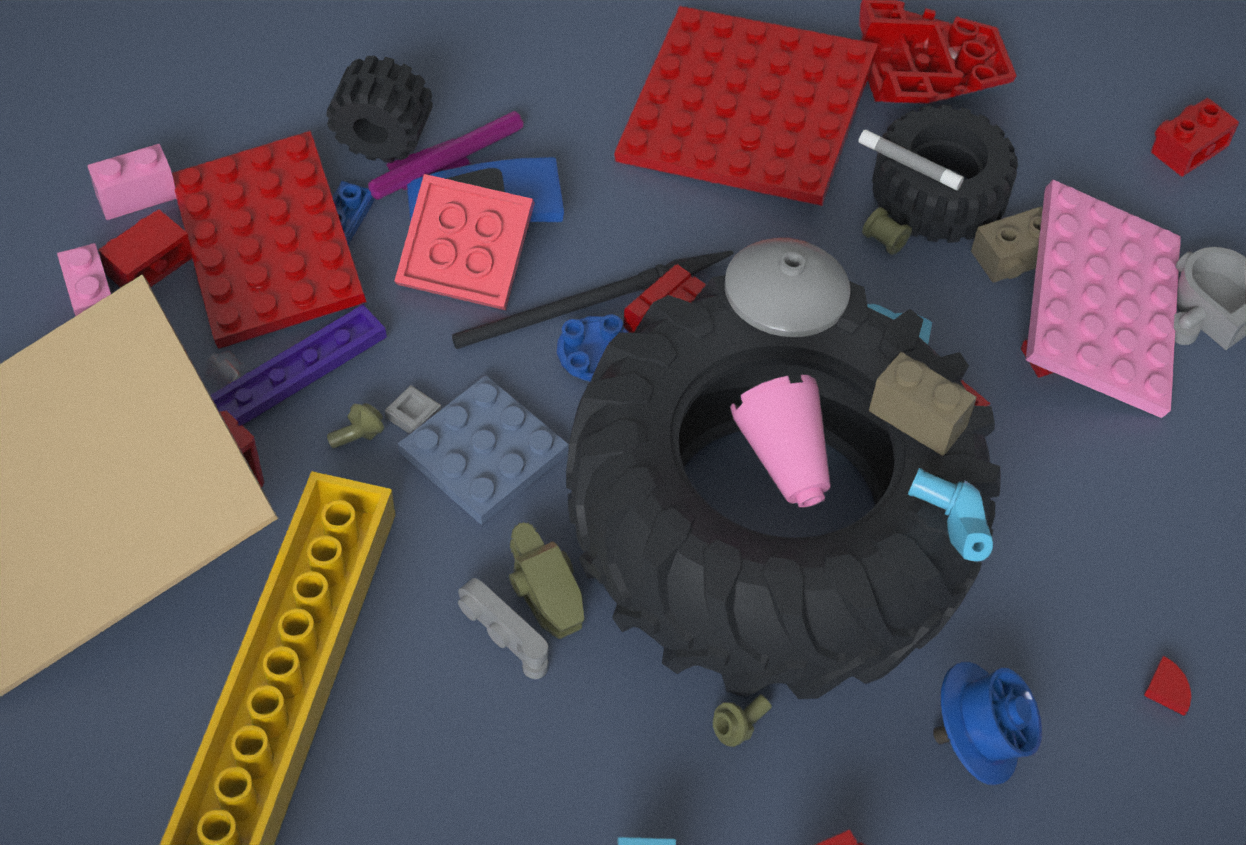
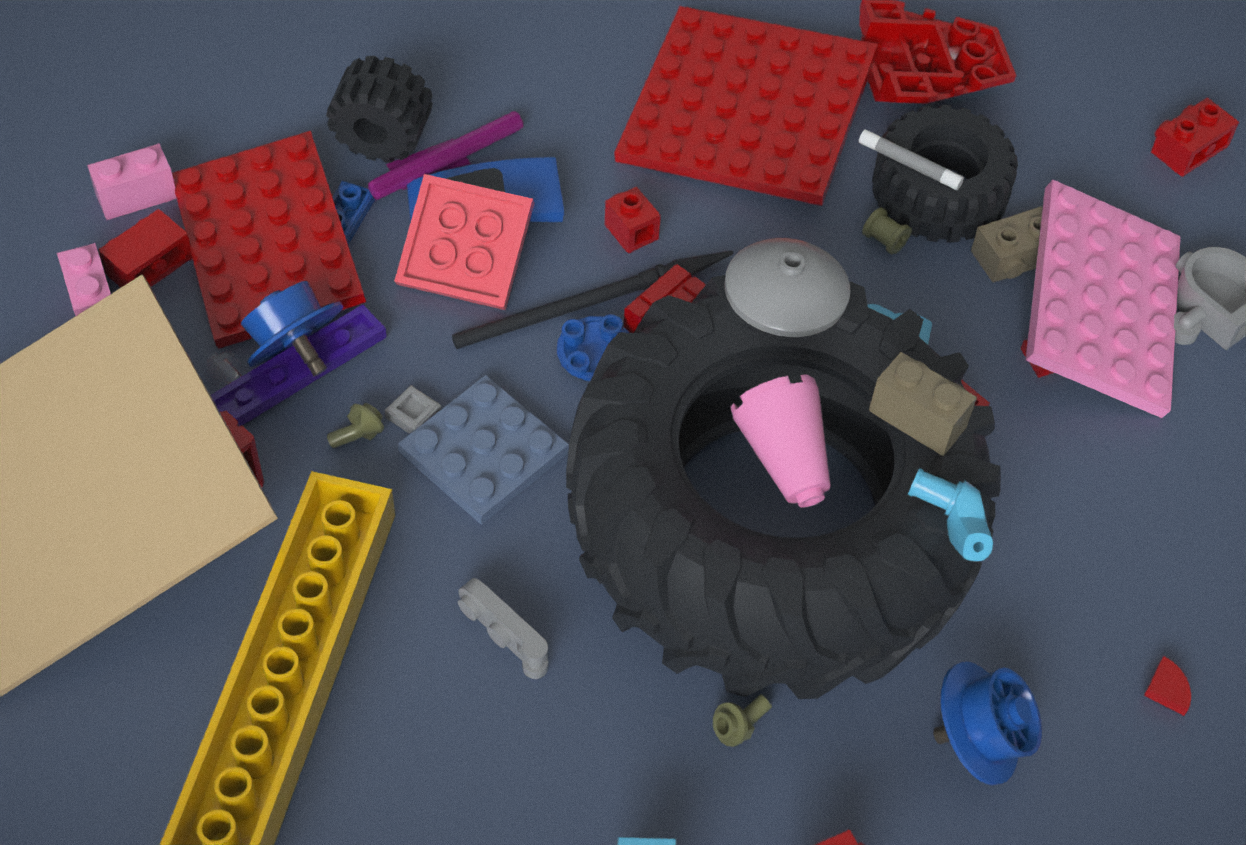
olive hinge [509,522,584,639] -> none
none -> blue piece [241,281,343,377]
none -> red brick [604,186,661,254]

